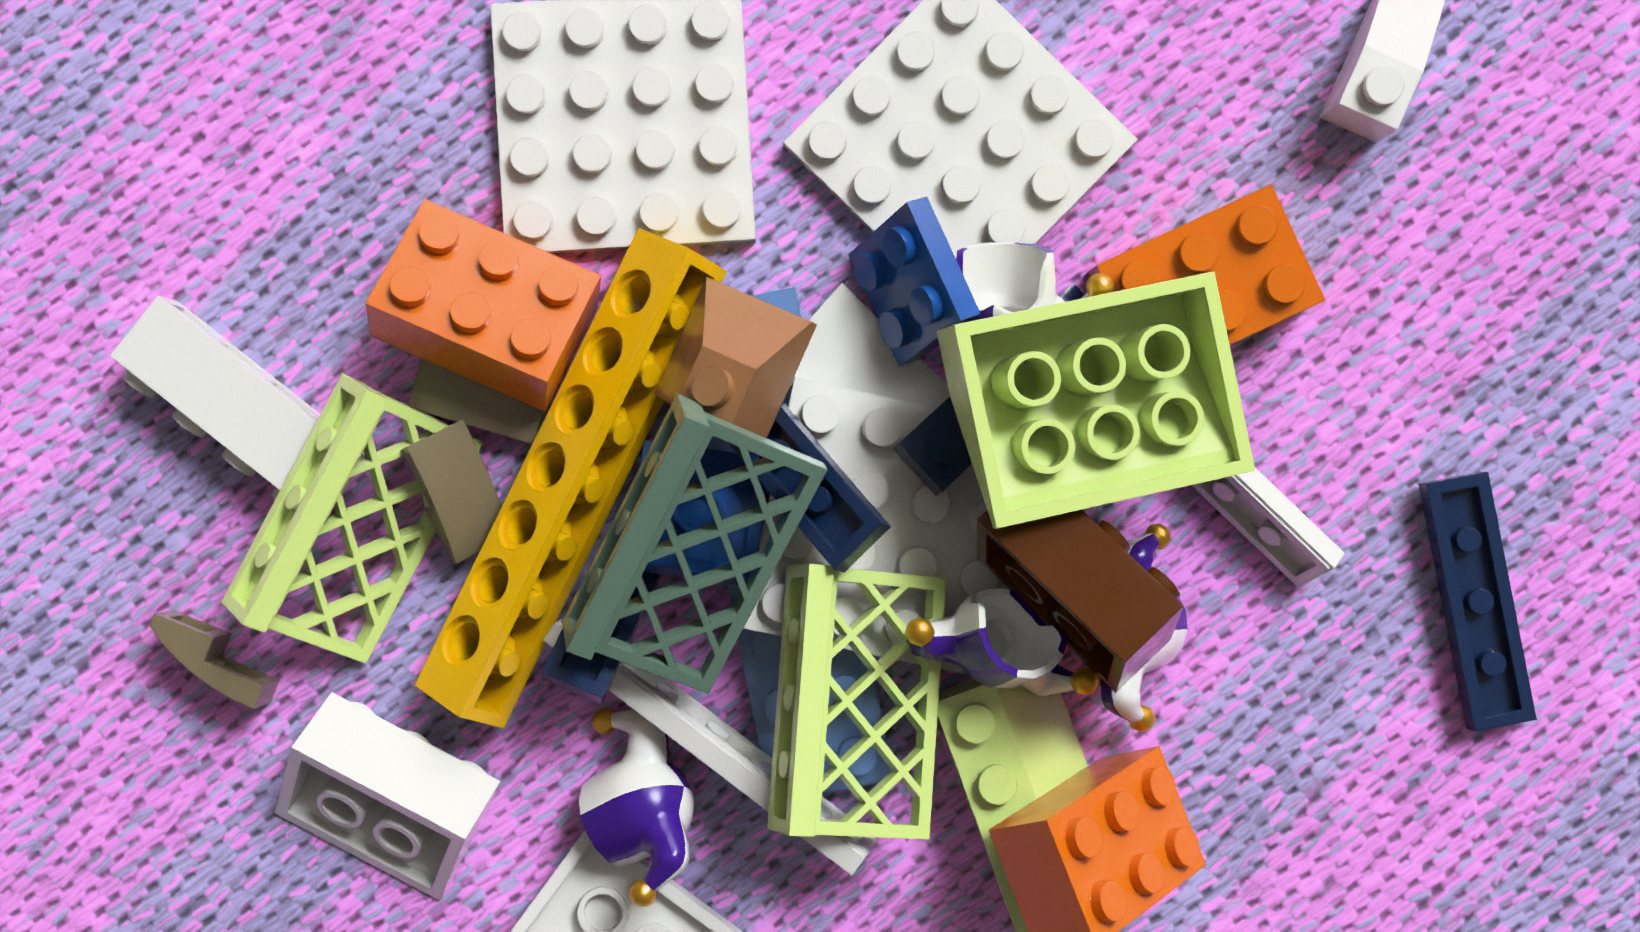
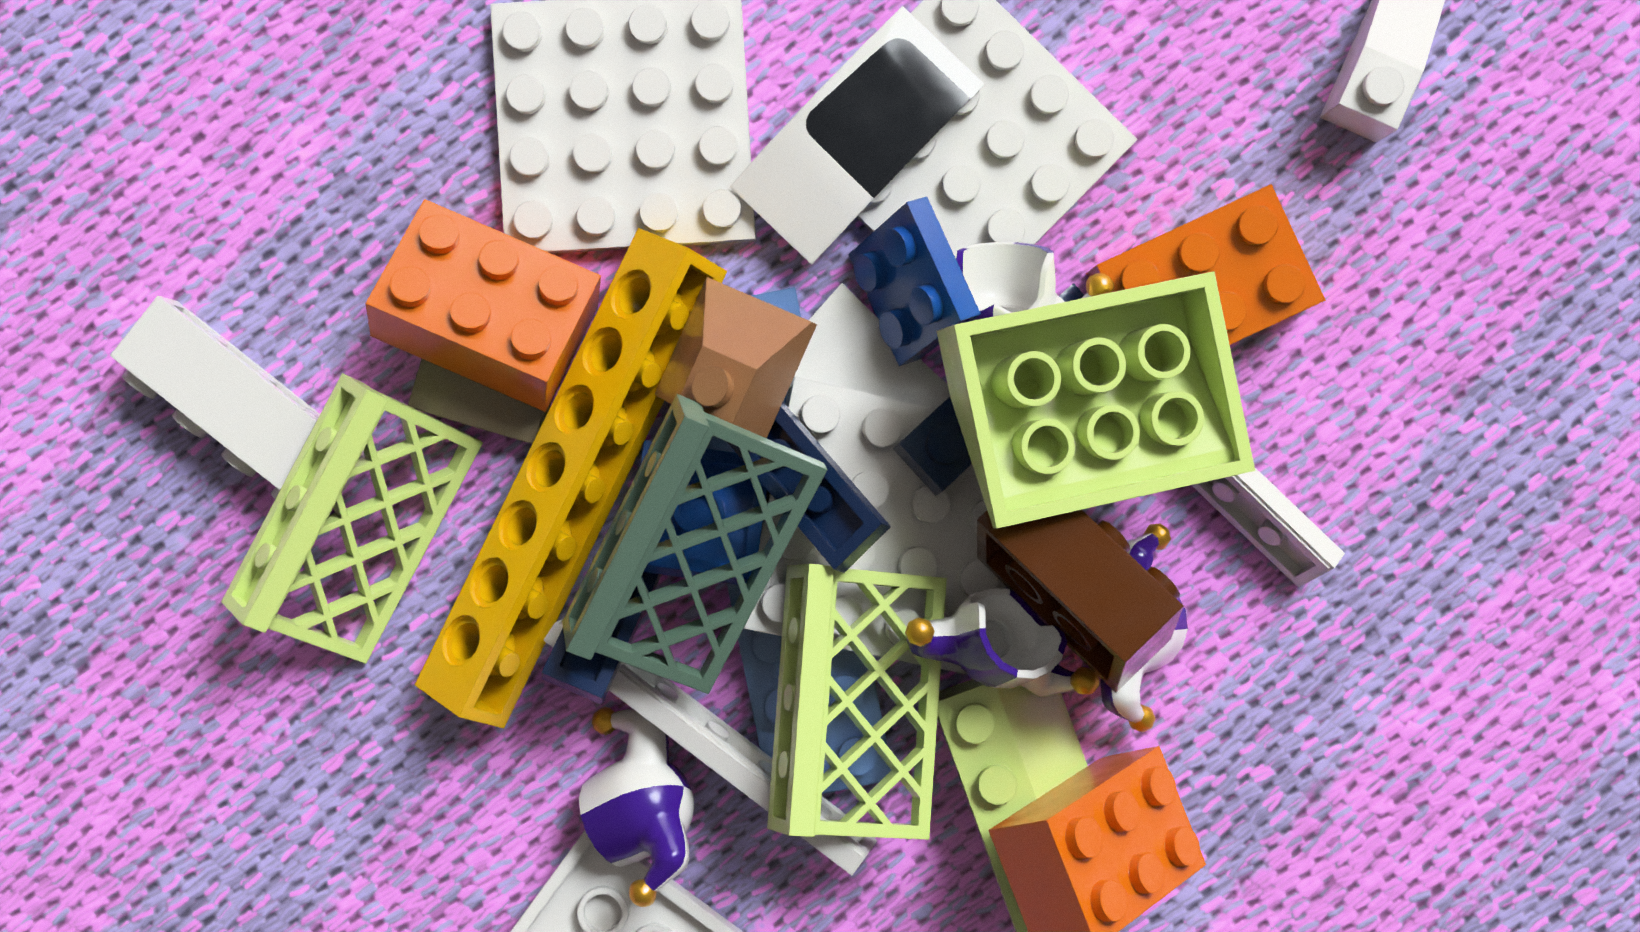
dark tan slope [149,610,280,709] -> none
white slope [275,692,500,901] -> none
dark tan slope [401,419,502,564] -> none
dark blue plate [1418,472,1537,732] -> none
none -> sticker [730,6,985,265]

